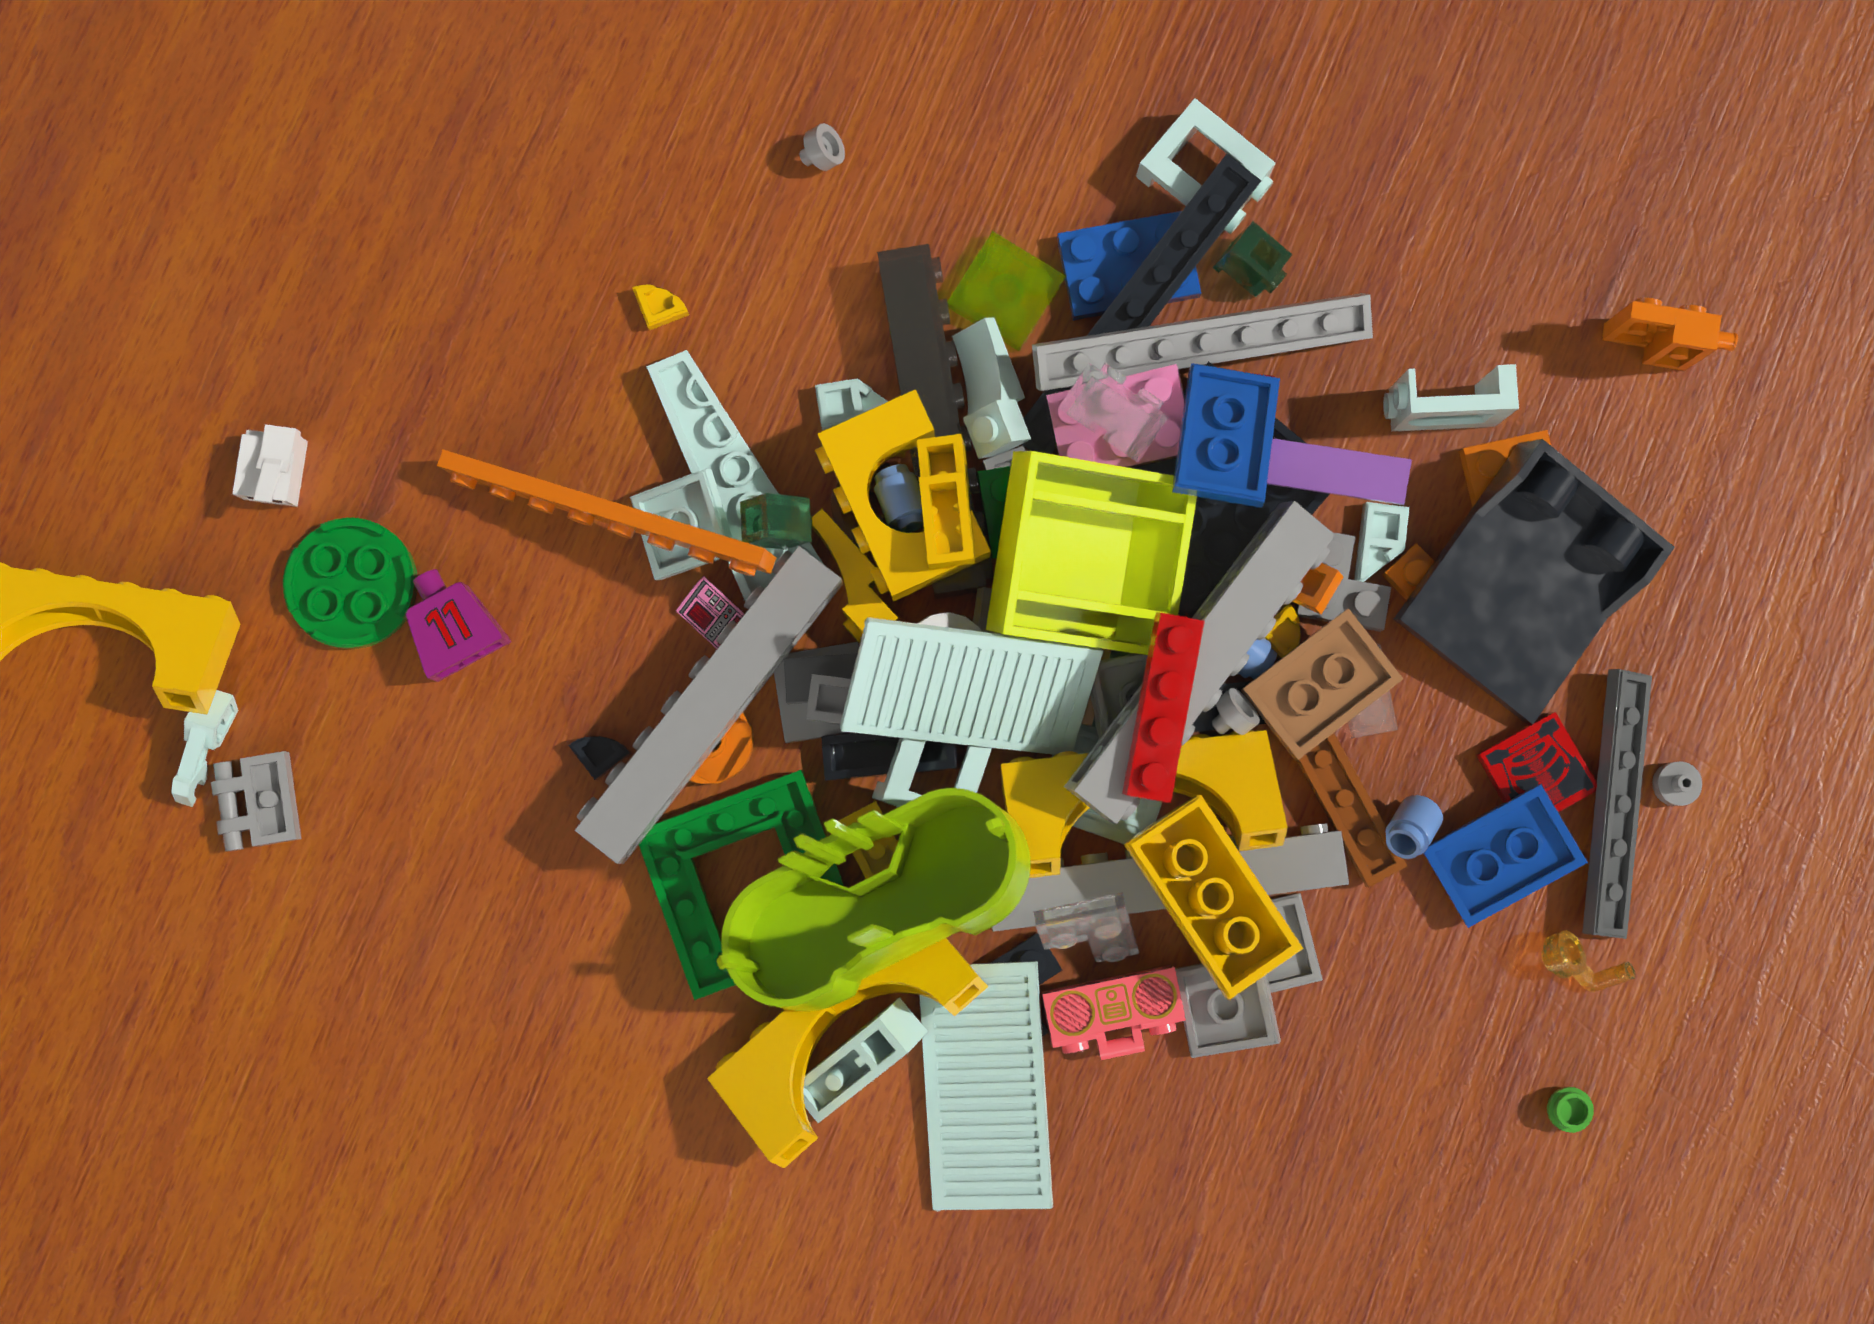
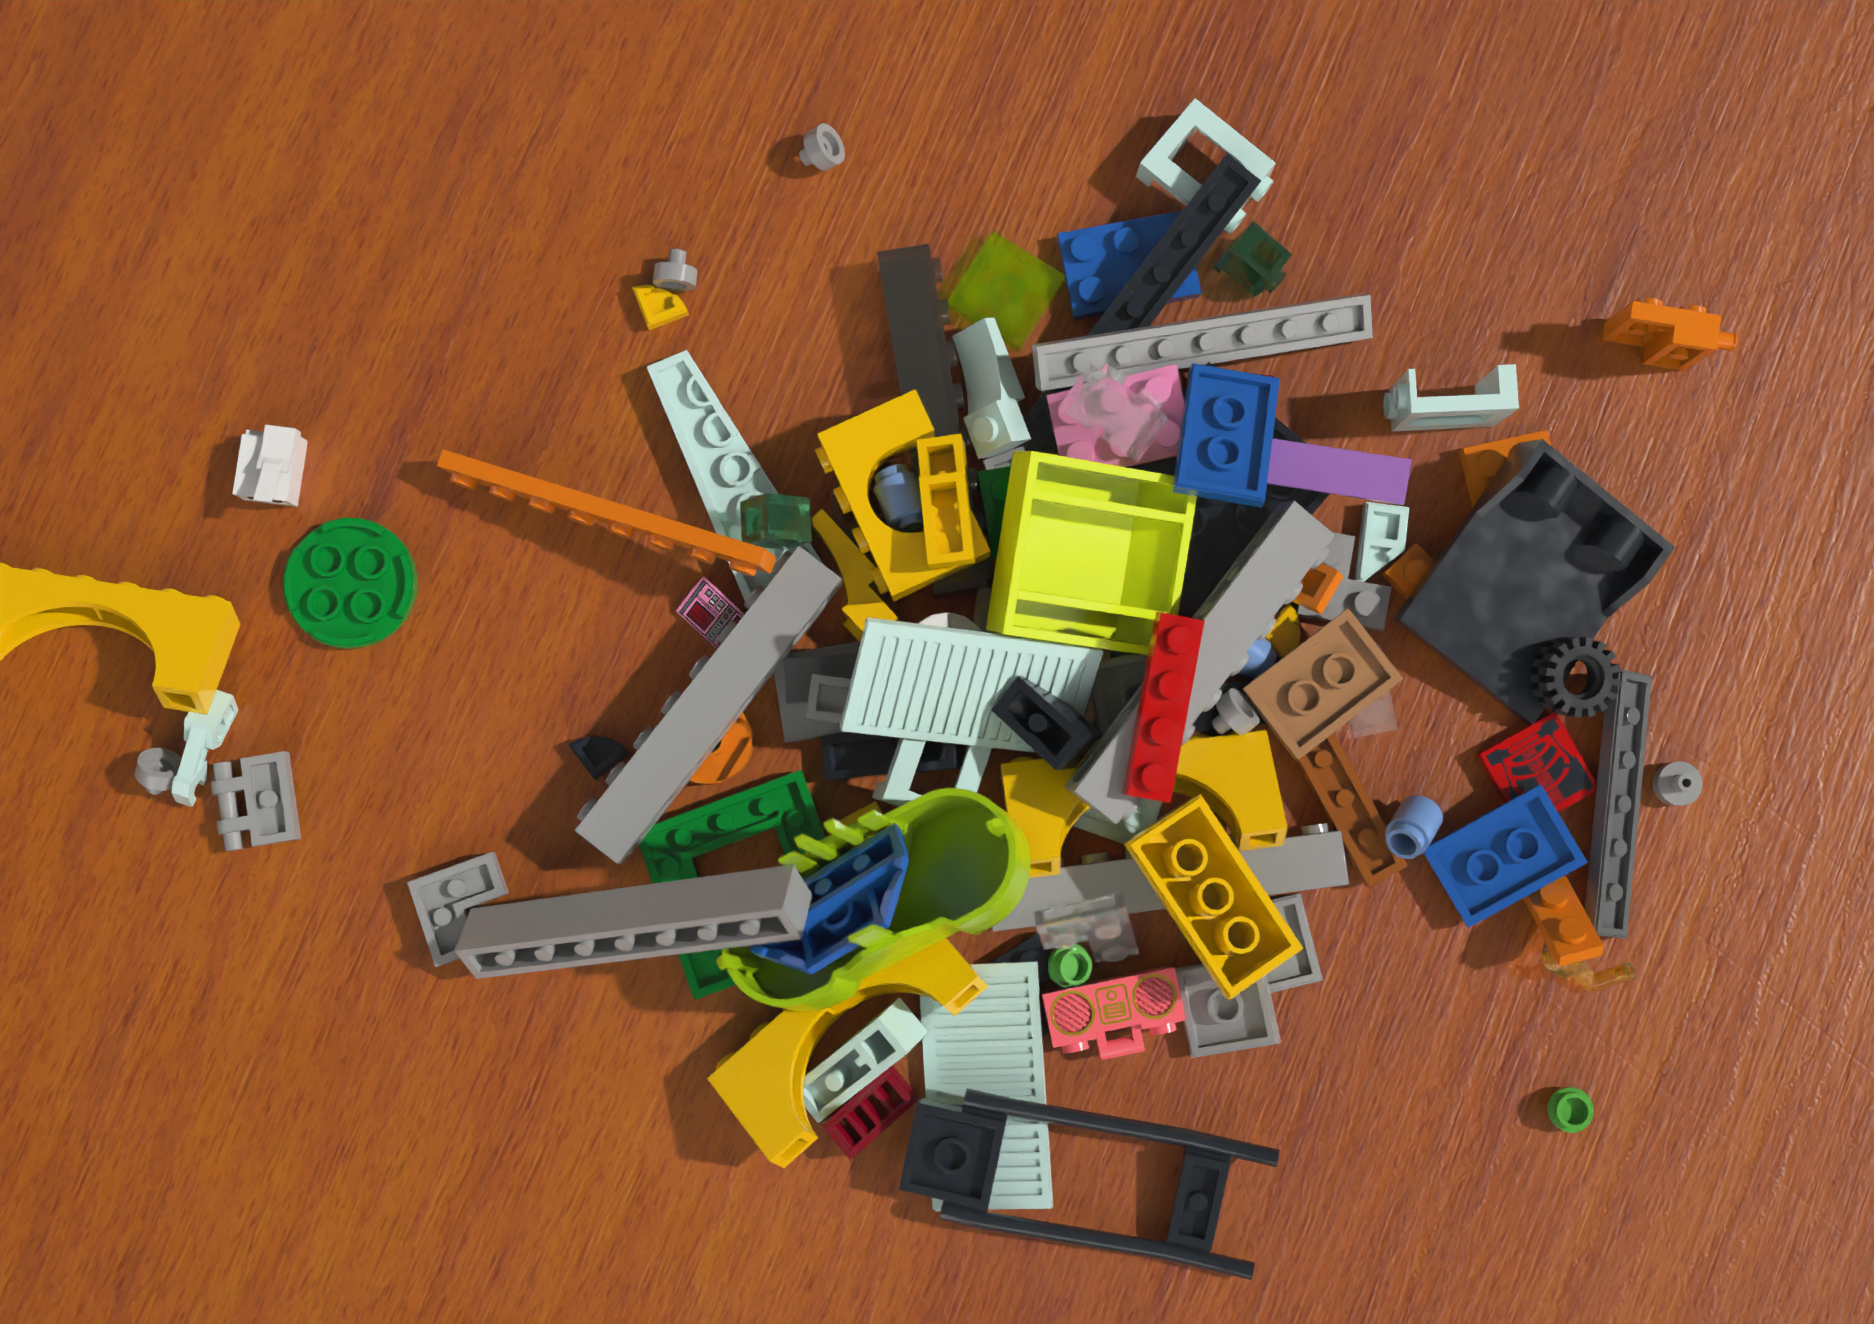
magenta torso [406,569,511,682] -> none
light aqua tile [630,469,732,580] -> none
light aqua tile [815,378,888,430] -> none
none -> light grey tile [134,748,182,795]
none -> light grey plate [407,852,509,967]
none -> light grey brick [454,865,812,979]
none -> light grey tile [653,249,698,291]
none -> blue wedge [749,823,909,975]
none -> dark red slope [822,1065,920,1160]
none -> black plate [899,1088,1280,1280]
none -> black slope [991,676,1102,770]
none -> bright green plate [1048,943,1092,988]
none -> orange plate [1523,876,1604,967]
none -> black tyre [1530,637,1621,718]

